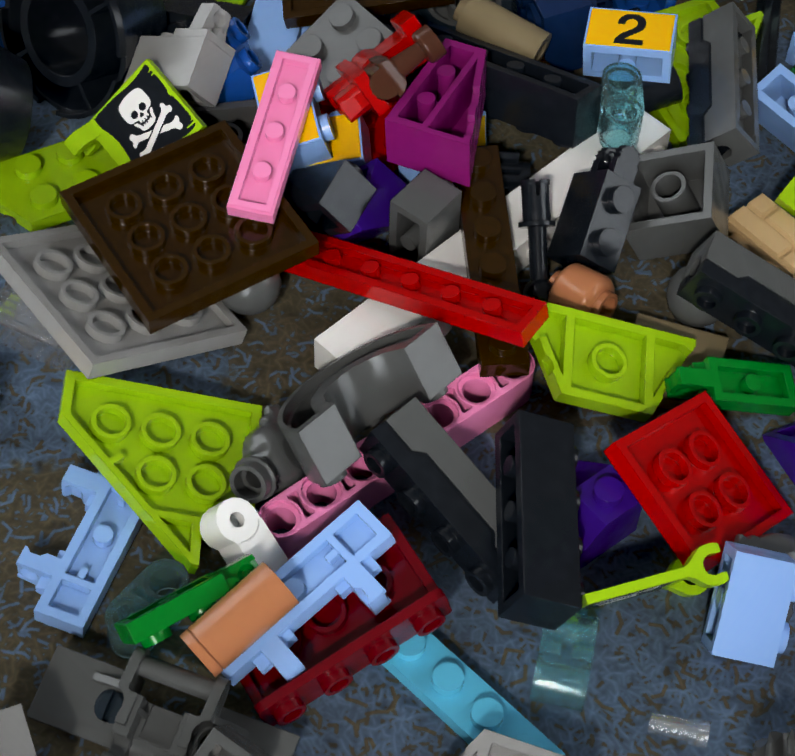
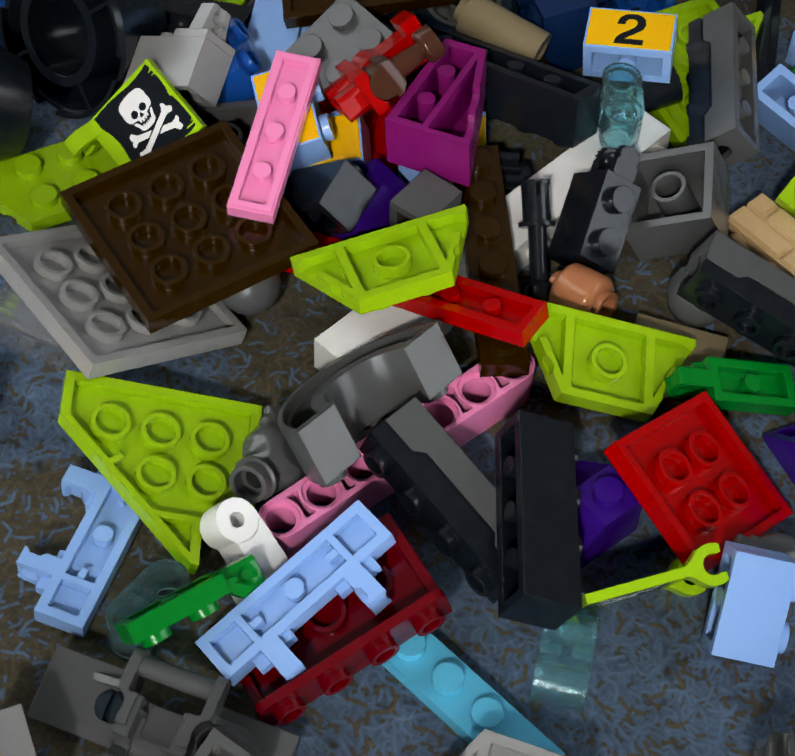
nougat pin [179,562,299,678] -> none
clear piece [647,711,711,748] -> none
none -> lime wing [290,204,469,315]

